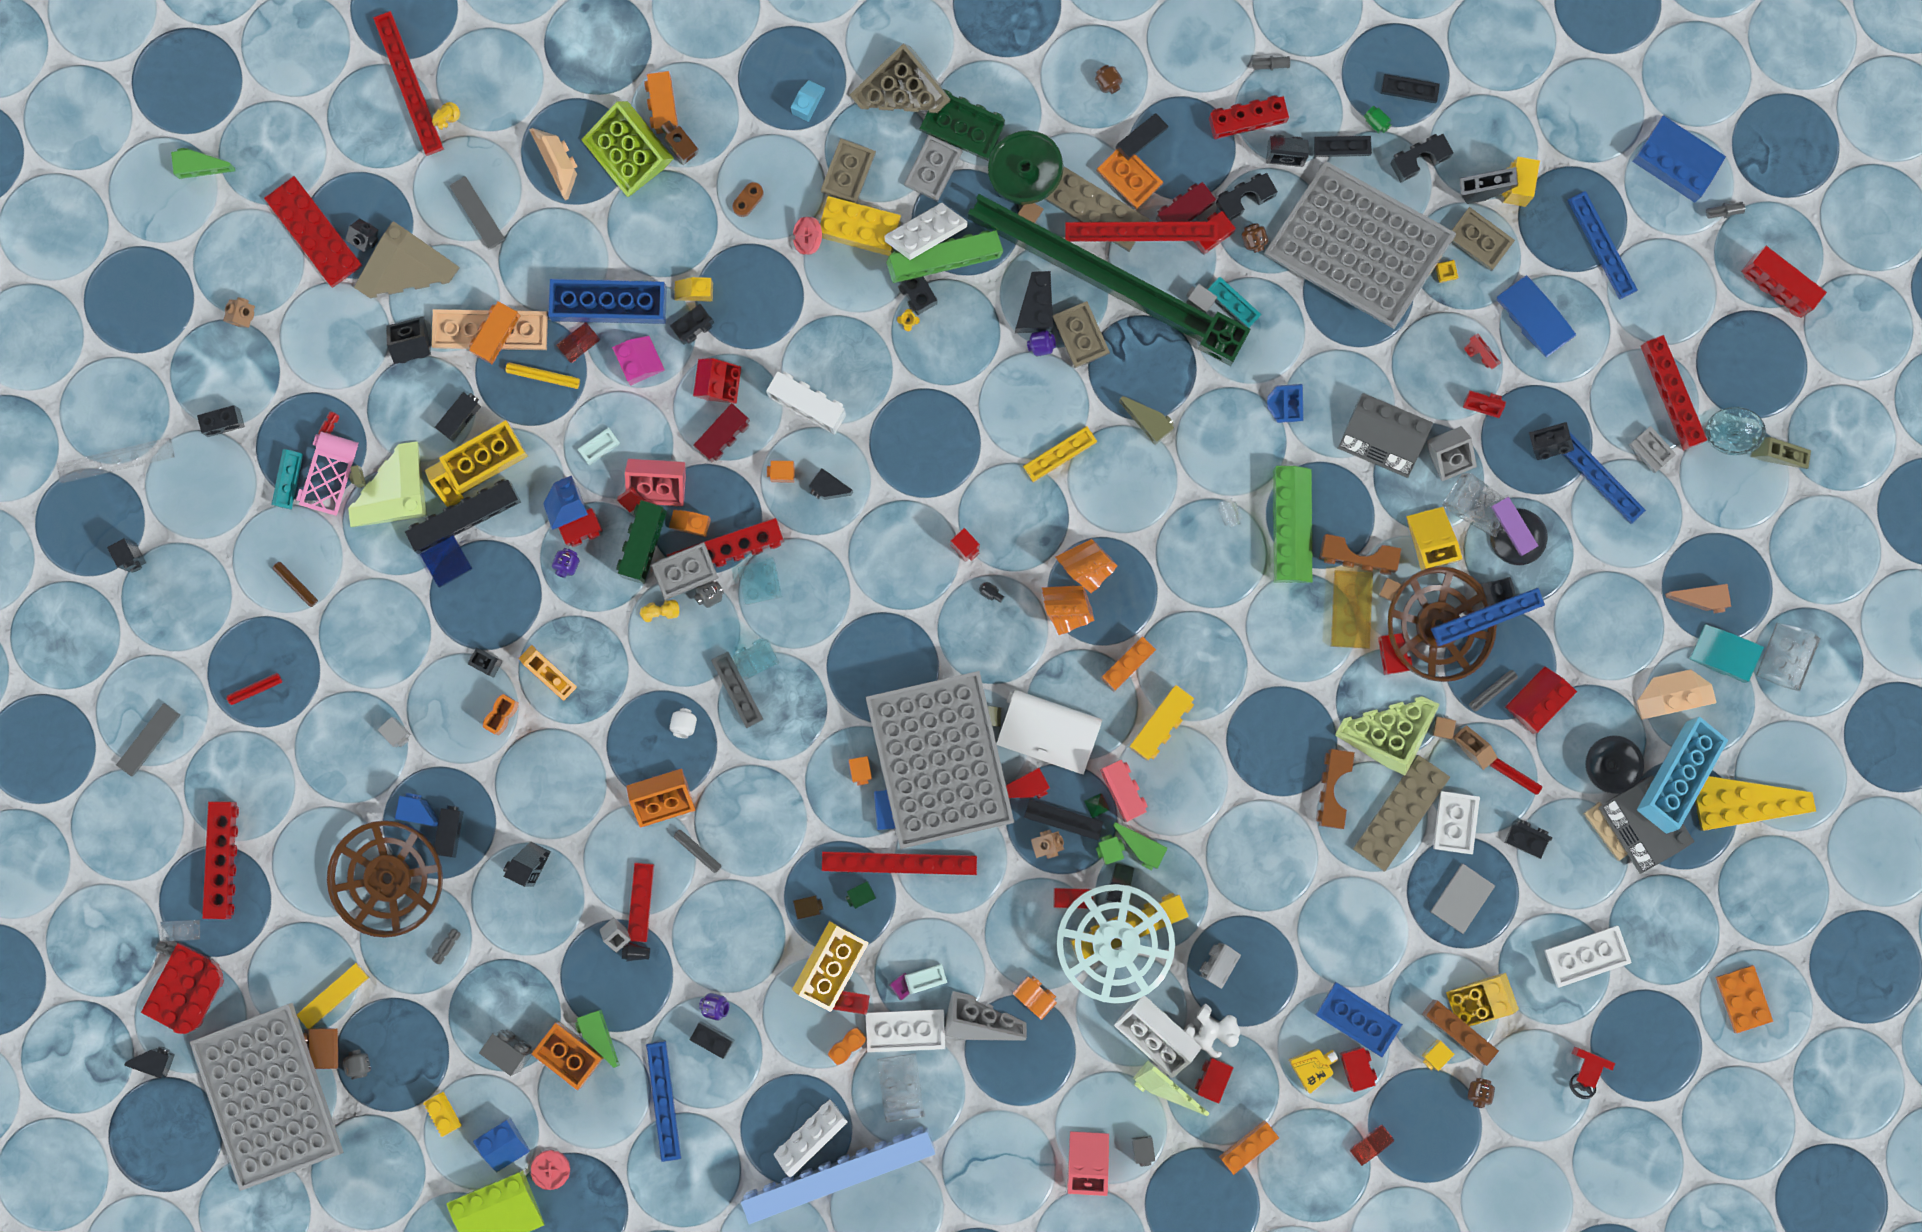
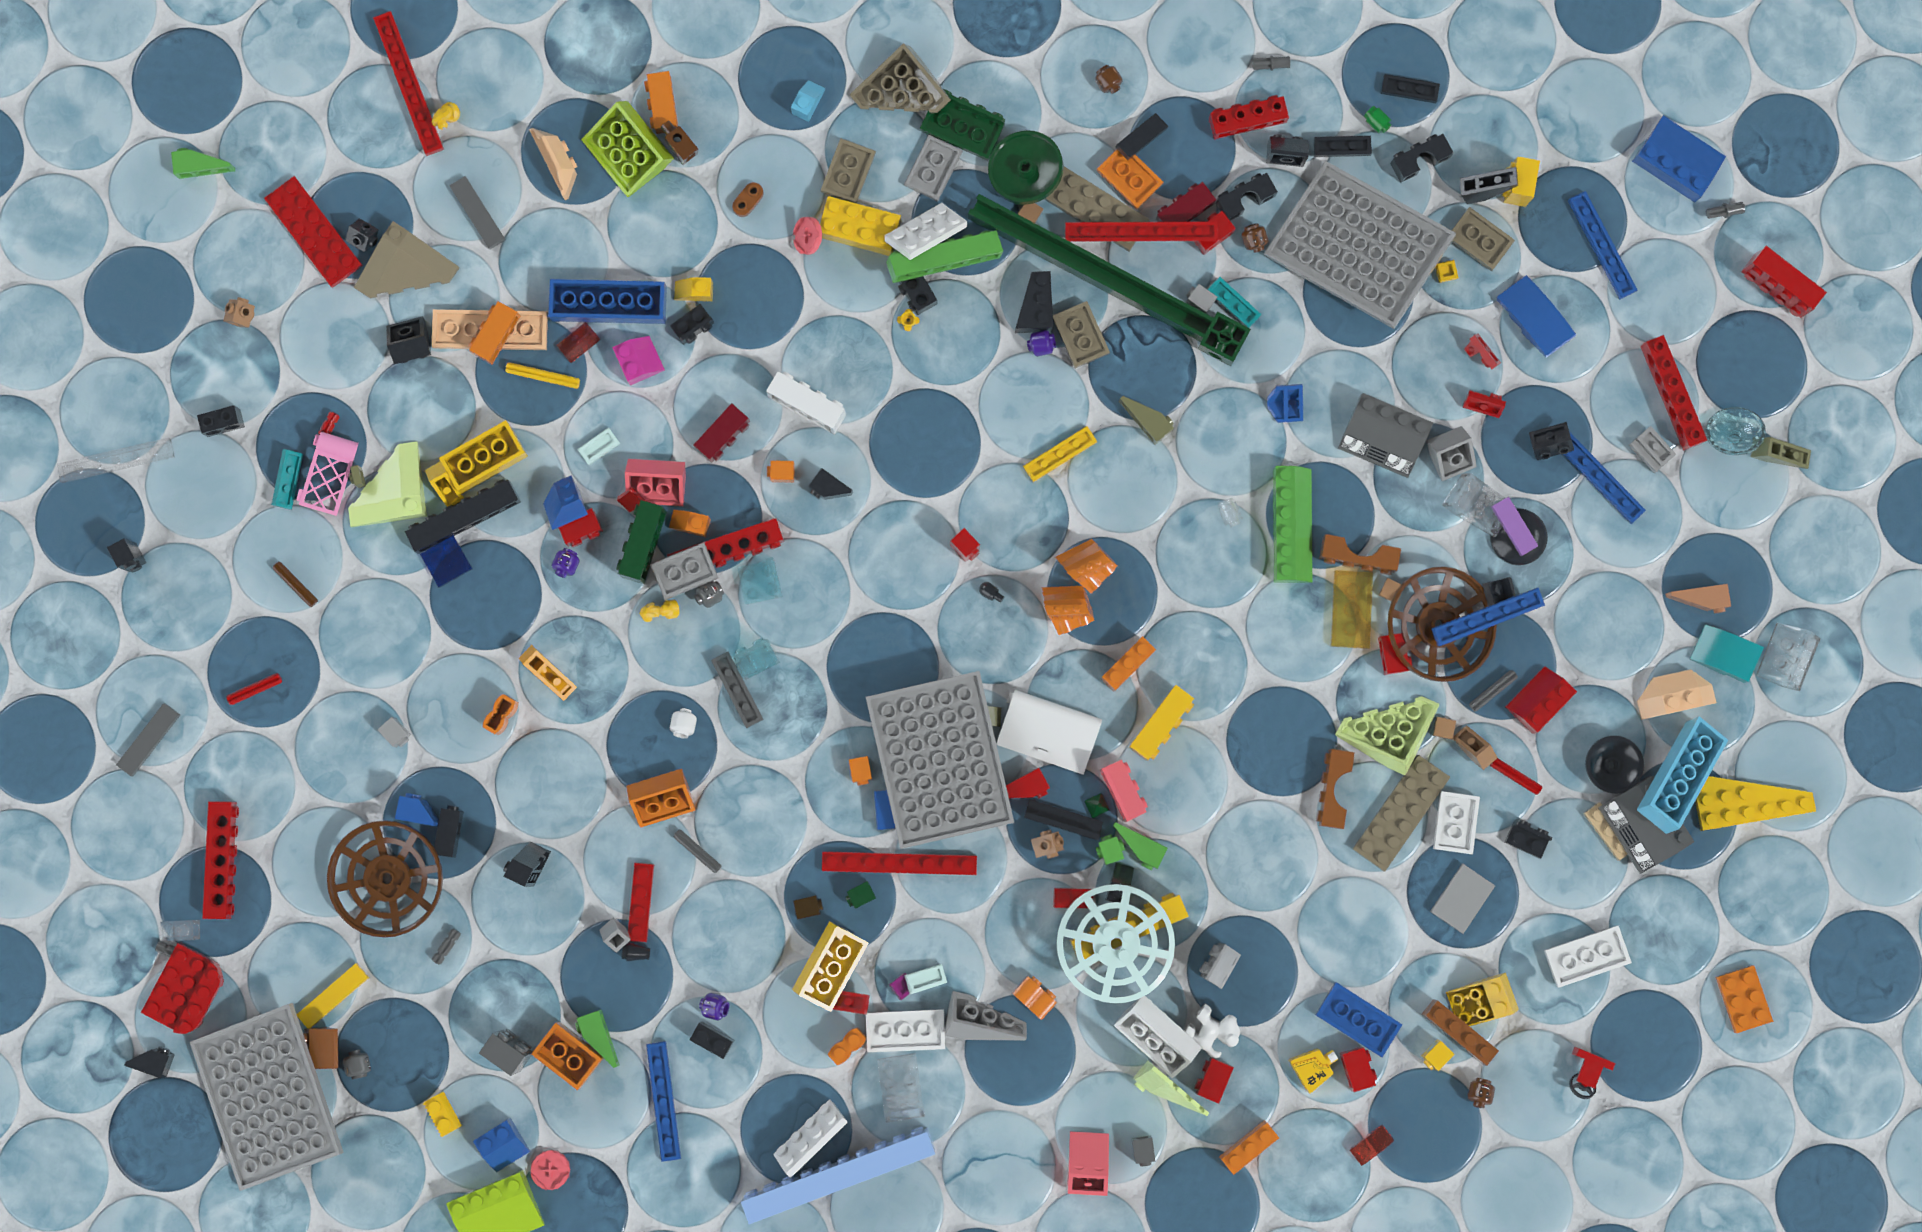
black brick [434,392,481,442] -> none
black slope [468,647,503,678] -> none
red slope [693,358,742,404] -> none
yellow slope [1406,507,1463,570] -> none

